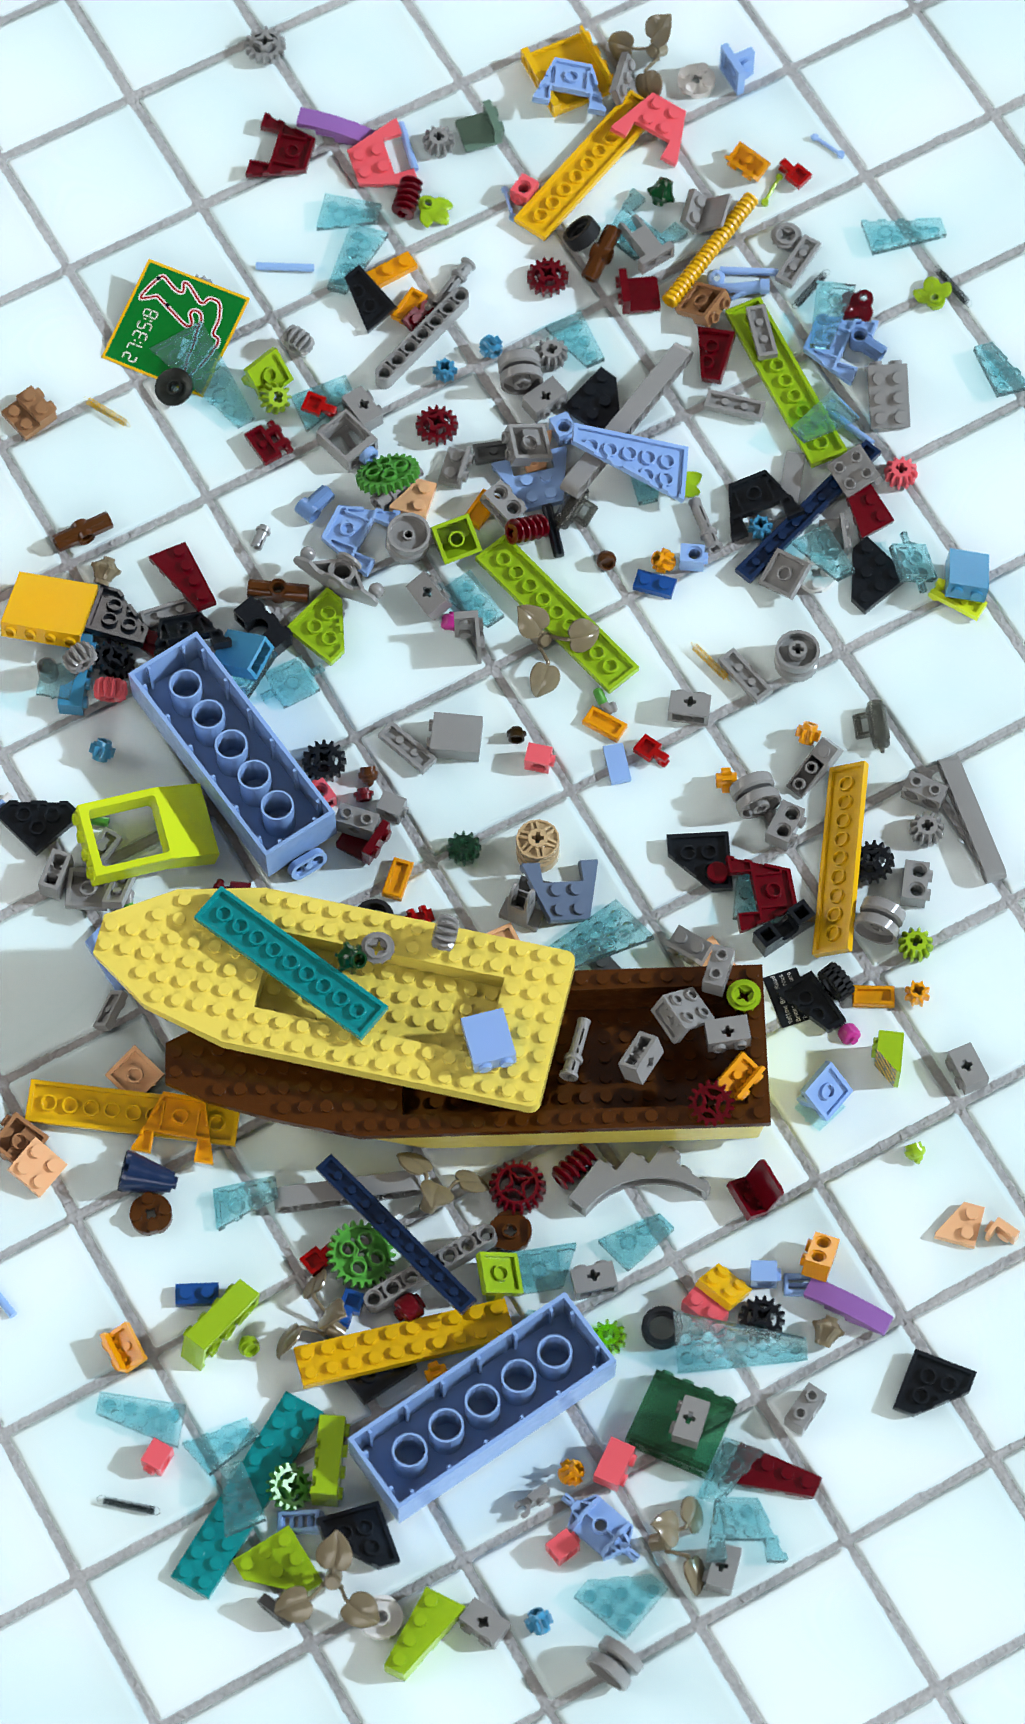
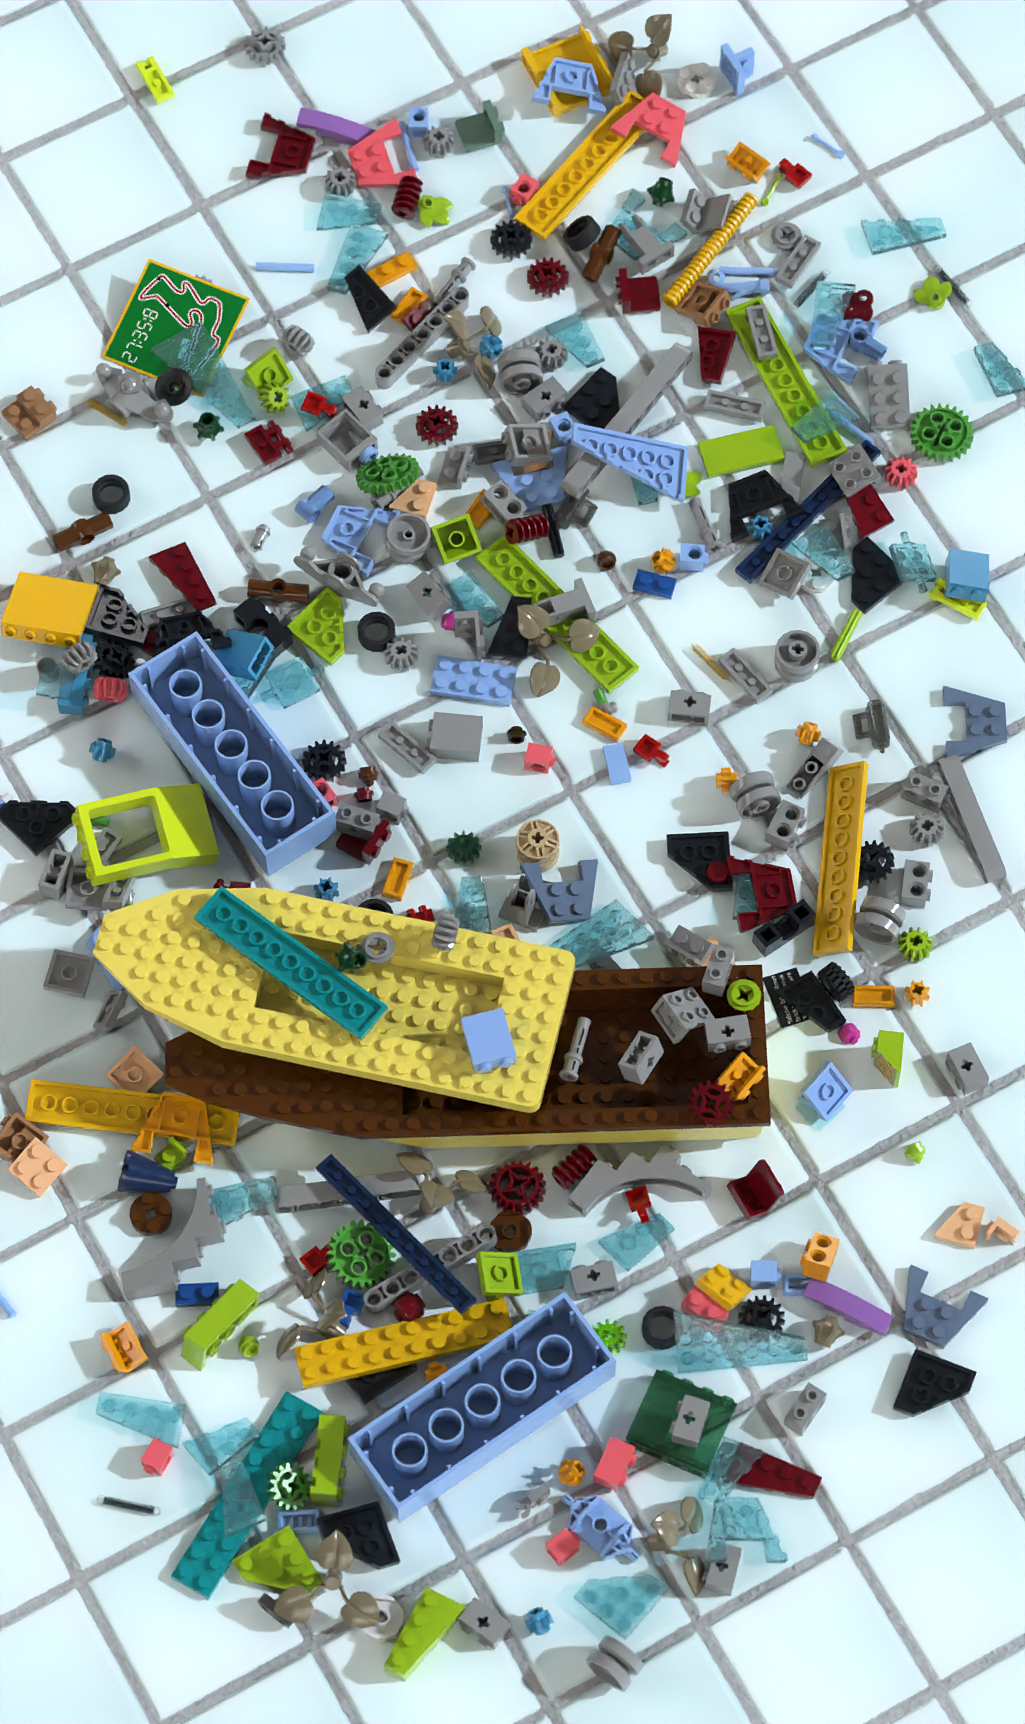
light blue plate [288,848,327,880] -> none
none -> light grey plate [43,949,95,998]
none -> black tyre [92,474,130,514]
none -> light grey piece [96,362,174,424]
none -> light grey arch [121,1177,227,1301]
none -> neon yellow plate [135,56,175,104]
none -> lime bracket [154,1136,187,1171]
none -> dark green rock [193,412,224,441]
none -> dark azure gear [314,877,339,902]
none -> light grey gear [324,165,357,199]
none -> black tyre [357,612,396,652]
none -> light grey gear [384,637,419,672]
none -> light blue brick [409,107,429,138]
none -> light blue plate [430,655,517,707]
none -> dark tan plant [442,306,502,390]
none -> clear light blue wing [454,876,492,935]
none -> black wing [487,596,532,658]
none -> black gear [490,219,532,260]
none -> light grey piece [533,578,596,627]
none -> red plate [625,1185,652,1224]
none -> lime tile [697,425,785,479]
none -> lime axle [829,608,862,662]
none -> sand blue wing [904,1264,989,1349]
none -> bright green gear [909,403,974,464]
none -> sand blue wing [942,686,1007,757]

